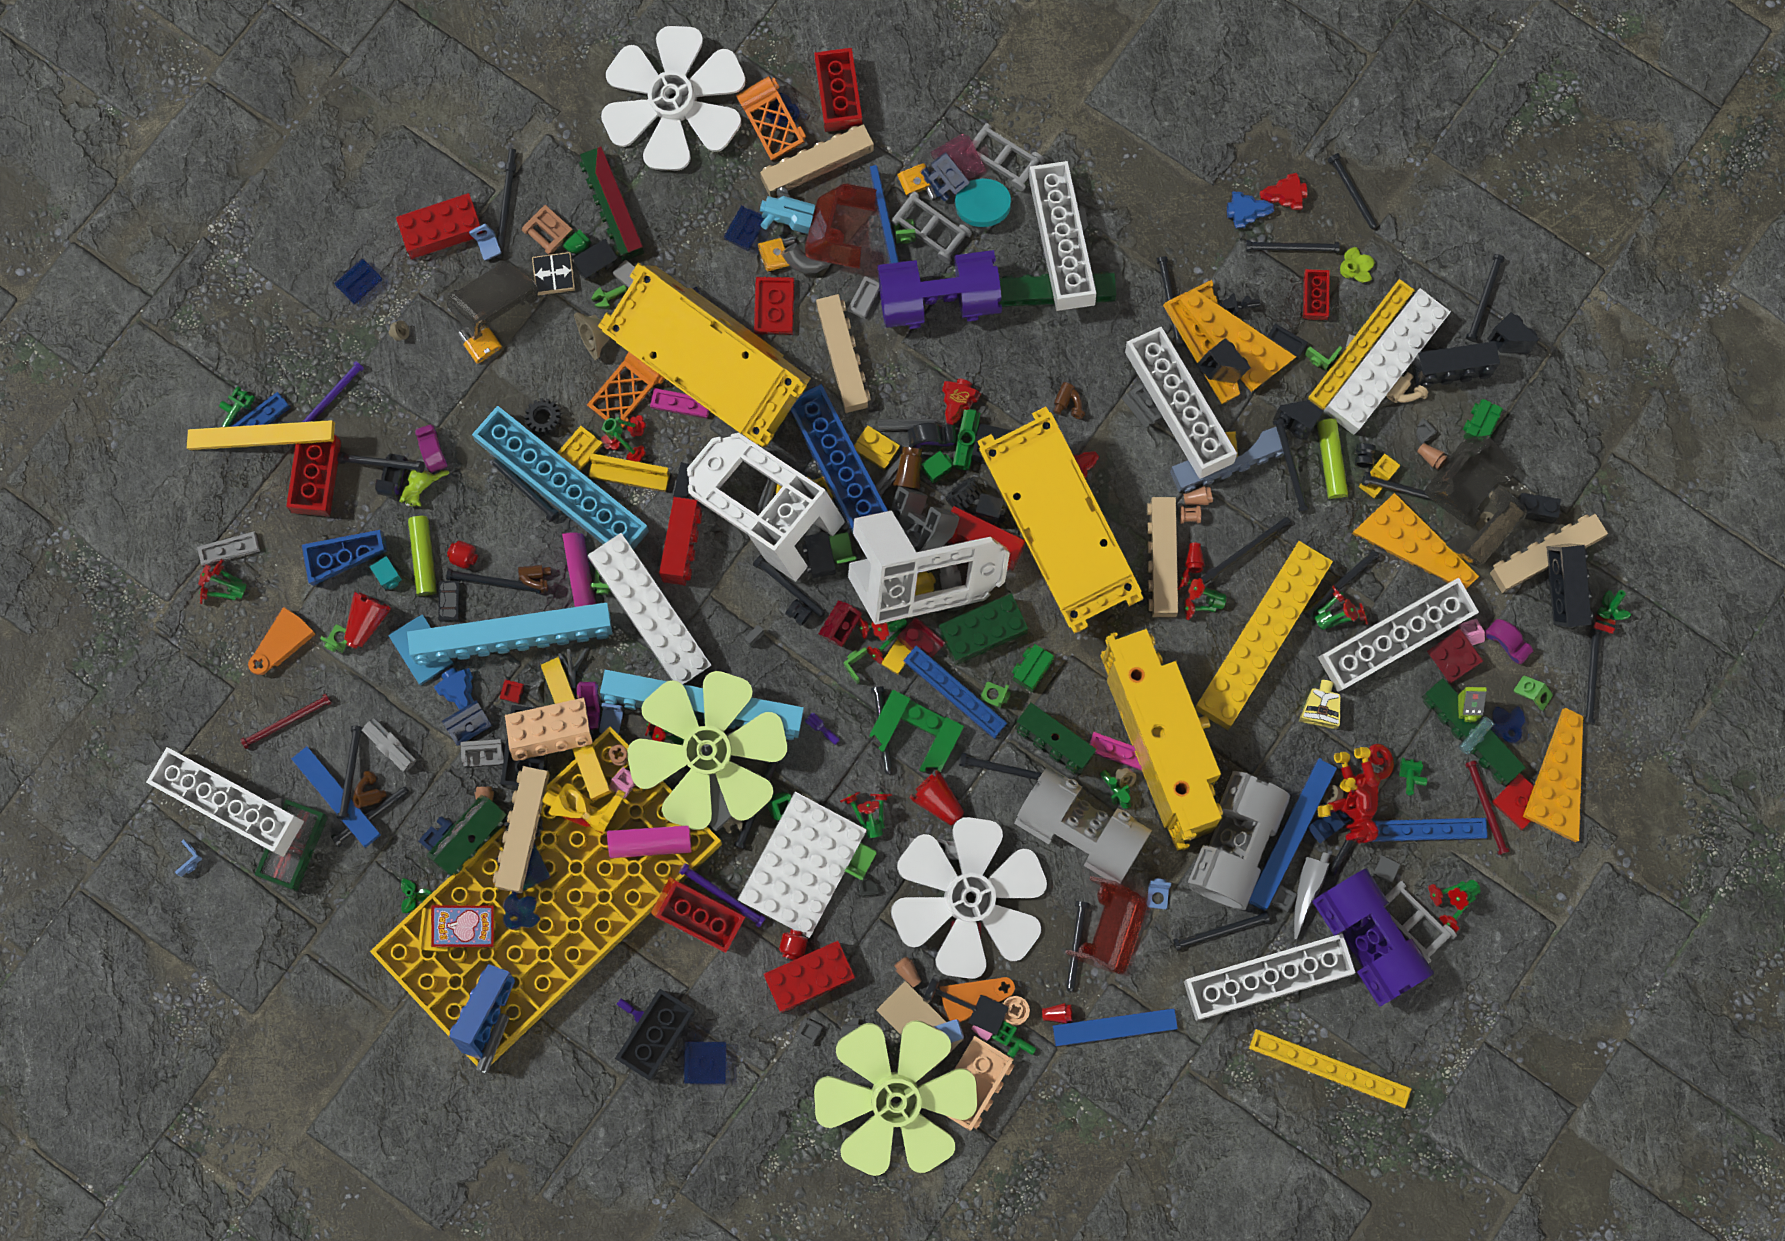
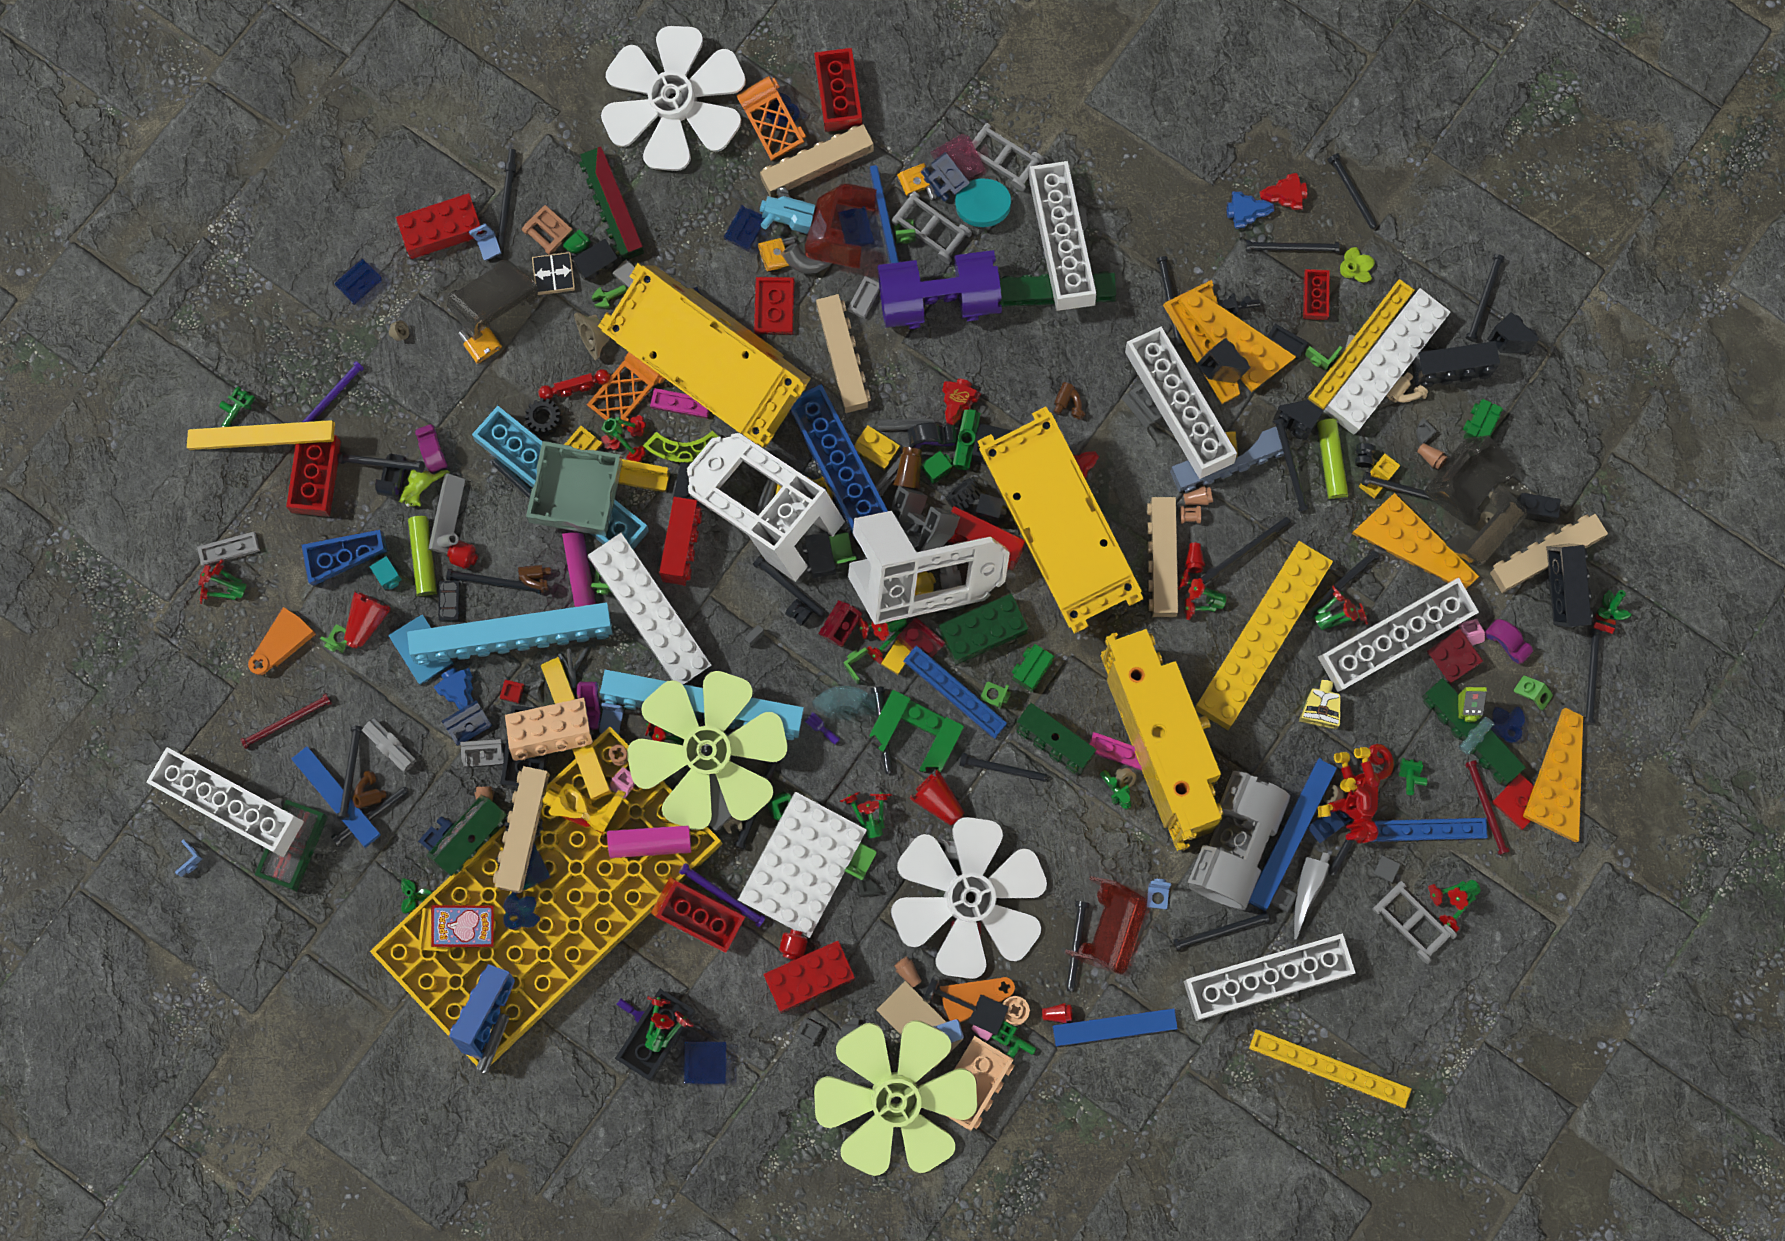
blue tile [232,391,291,427] -> none
light grey cylinder [1014,767,1152,887] -> none
dark purple cylinder [1312,868,1434,1007] -> none
none -> light grey piece [429,473,465,555]
none -> sand green tile [526,441,623,536]
none -> red plate [538,369,610,401]
none -> lime brick [643,431,719,463]
none -> plant [645,996,694,1052]
none -> clear light blue brick [812,686,868,718]
none -> clear blue plate [838,206,874,250]

